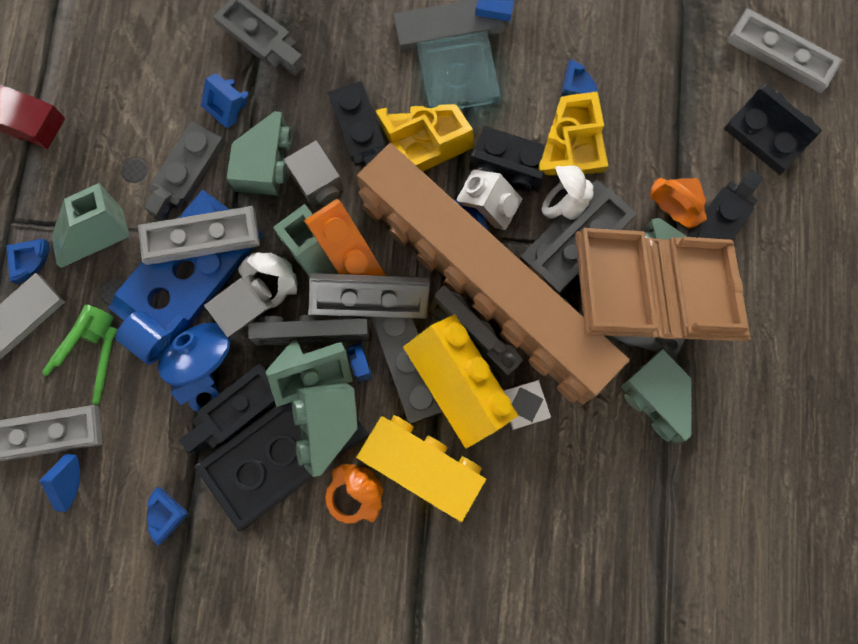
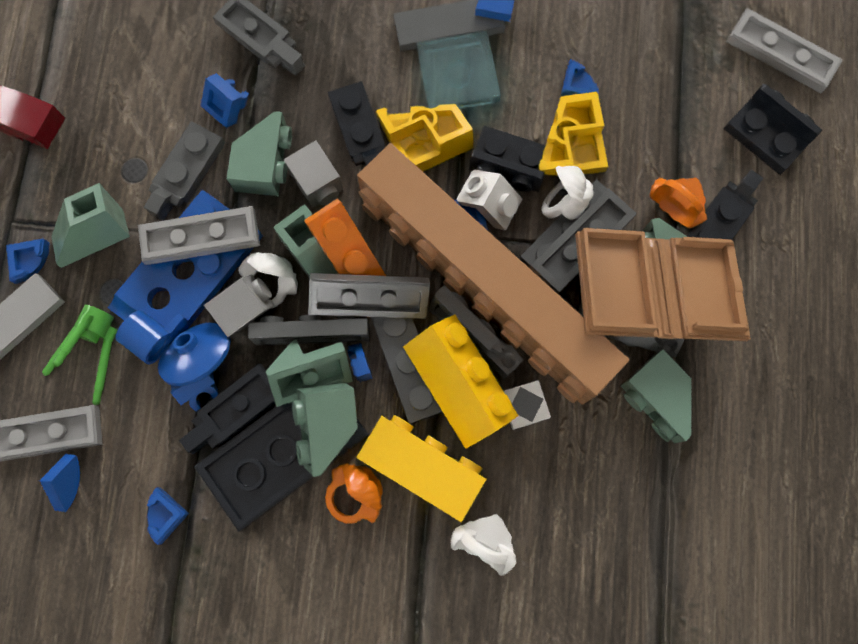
none -> white piece [451,514,516,576]

